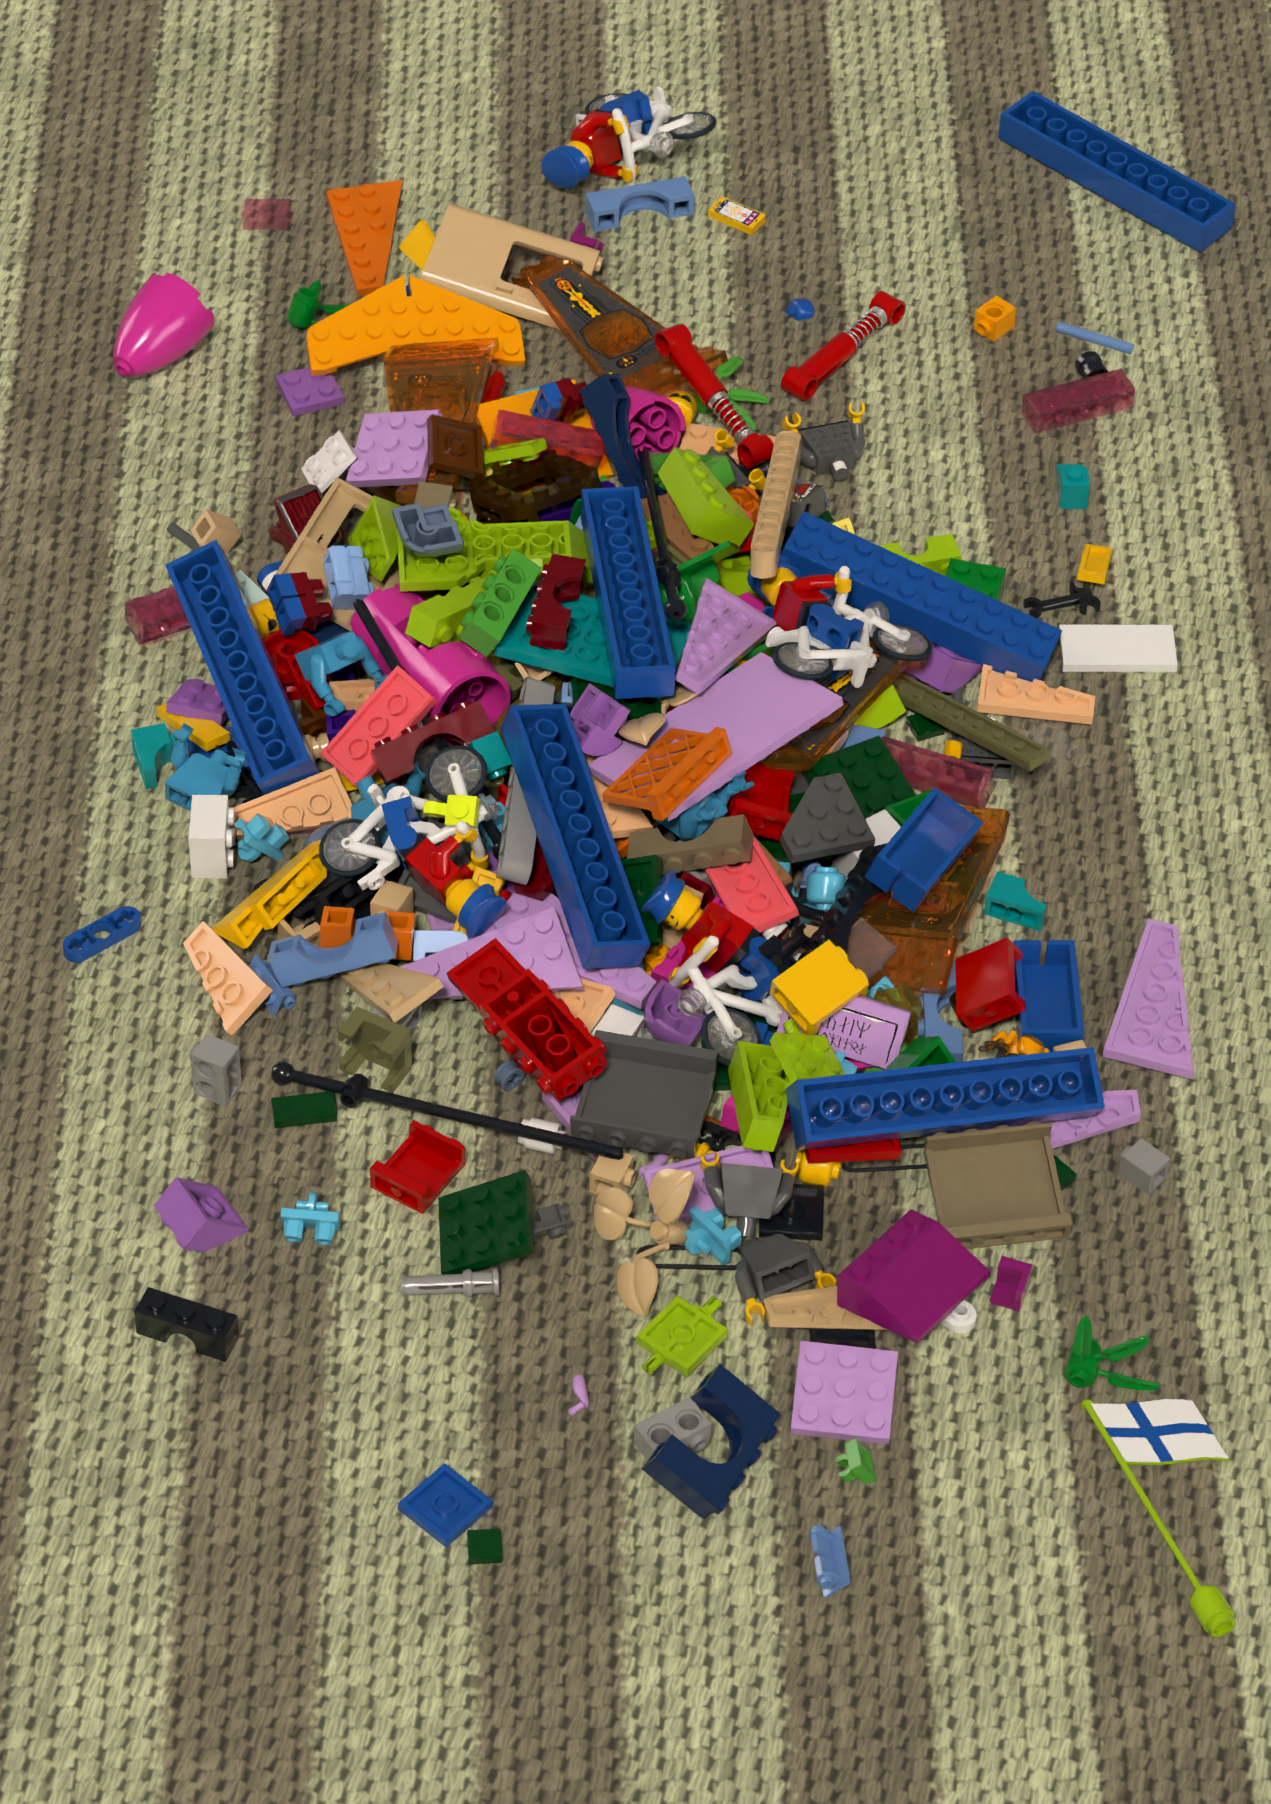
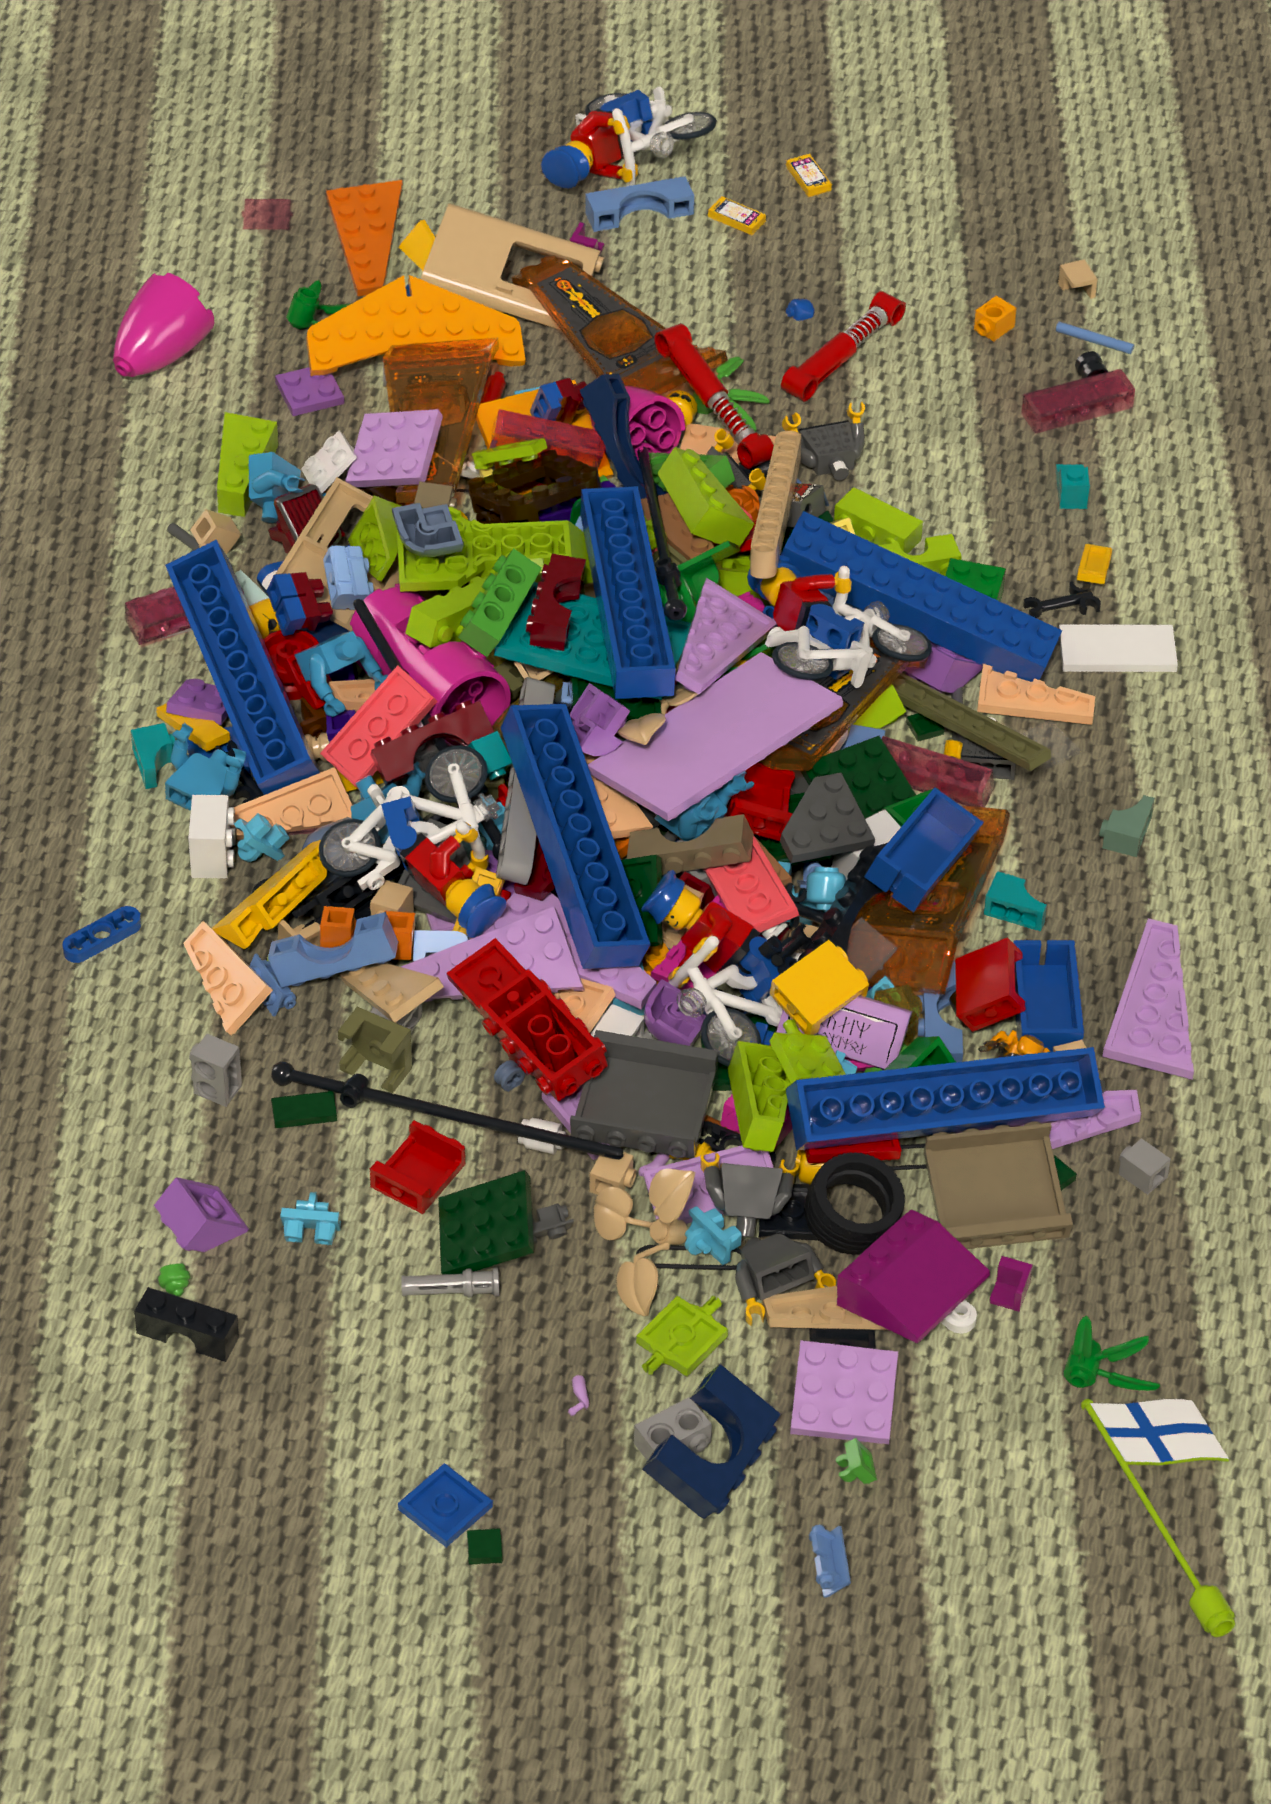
neon yellow plate [423,795,480,828] -> none
reddish brown tile [427,414,484,478] -> none
orange fence [601,727,732,821] -> none
blue brick [998,91,1236,252] -> none
none -> bright green plate [158,1264,190,1297]
none -> lime wedge [217,412,278,517]
none -> dark azure torso [249,452,326,523]
none -> tile [786,154,832,197]
none -> black tyre [804,1152,905,1255]
none -> lime brick [834,487,923,554]
none -> tan panel [1058,259,1097,299]
none -> sand green arch [1099,795,1155,857]

